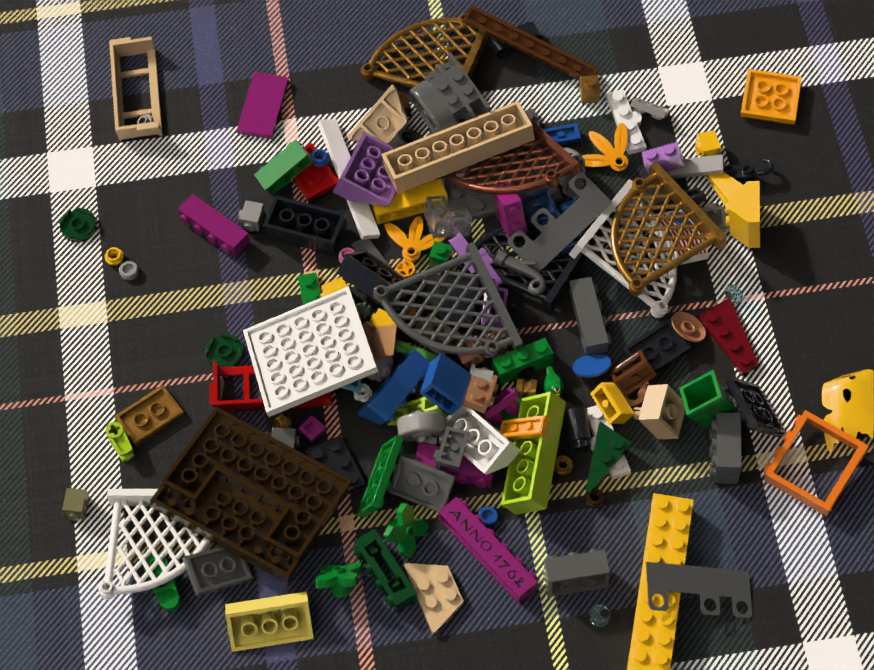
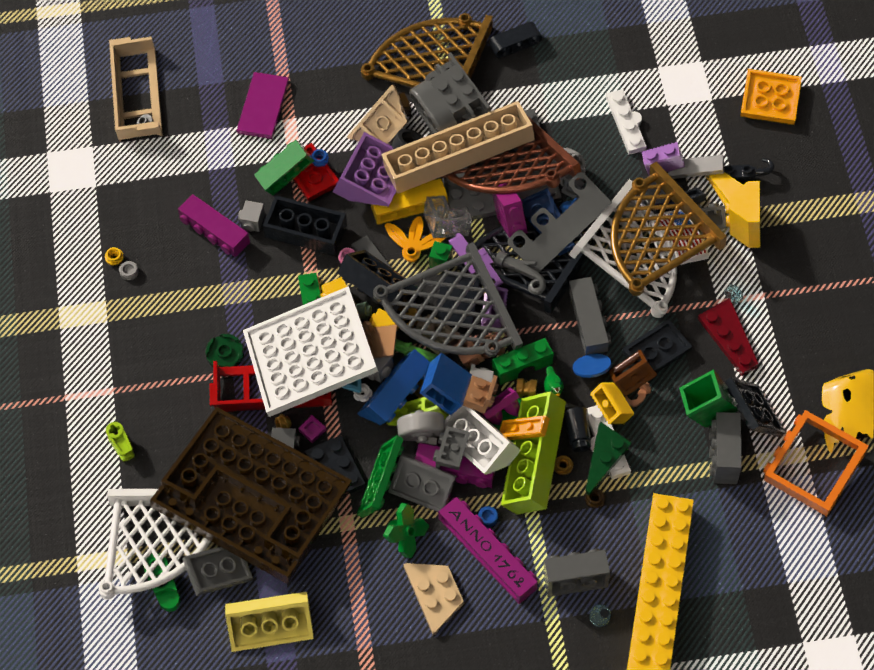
dark green tile [59,208,97,243] -> none
olive brick [62,488,90,521] -> none
pearl gold tile [114,385,185,447] -> none
green plant [315,562,363,598] -> none
white tile [318,119,380,240] -> none
dark green brick [353,529,418,613] -> none
light orange wheel [396,260,415,278] -> none
reddish brown plate [462,5,598,81] -> none
blue plate [543,123,581,146] -> none
pearl gold brick [579,75,600,104] -> none
light orange plant [582,123,628,172] -> none
light grey plate [630,97,670,120] -> none
tan brick [633,384,685,439] -> none
dark grey piece [646,562,752,618] -> none
nougat dish [671,312,706,342] -> none
yellow brick [695,130,721,157] -> none

